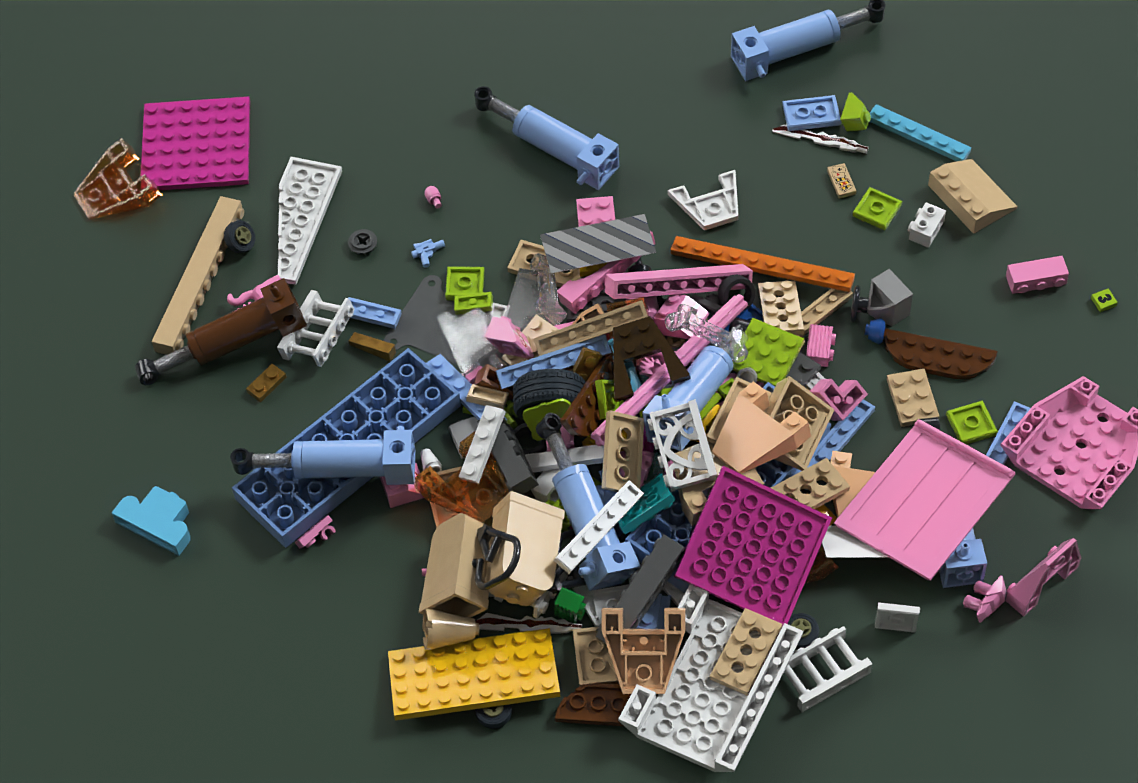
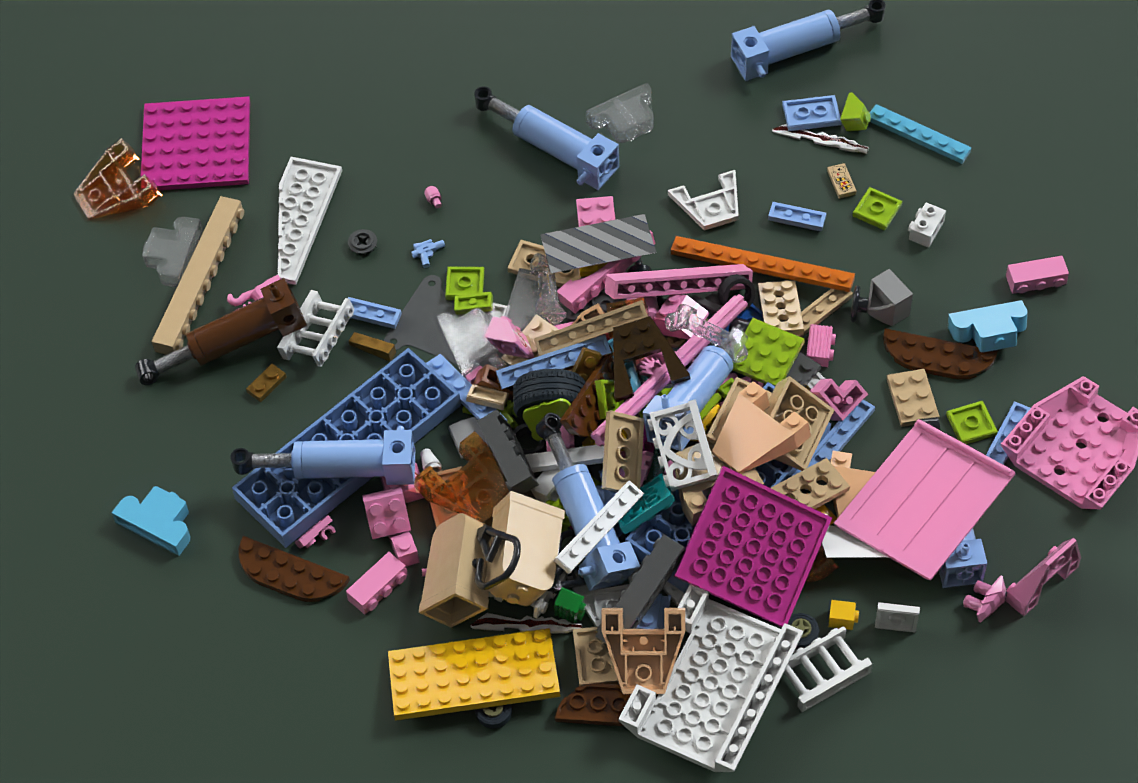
black wheel [224,220,255,253] -> none
tan cone [423,609,479,650] -> none
white plate [459,405,506,484] -> none
tan plate [710,608,783,696] -> none
light grey tile [737,367,757,383] -> none
blue cone [865,318,885,344] -> none
tan slope [928,159,1017,234] -> none
lime tile [1091,288,1118,312] -> none
none -> clear brick [142,217,203,287]
none -> reddish brown plate [239,536,350,602]
none -> bright pink brick [346,552,408,615]
none -> bright pink brick [362,487,411,539]
none -> bright pink slope [388,531,419,567]
none -> clear brick [585,83,654,143]
none -> light blue plate [768,202,826,231]
none -> yellow brick [828,600,859,630]
none -> medium azure brick [948,300,1027,352]

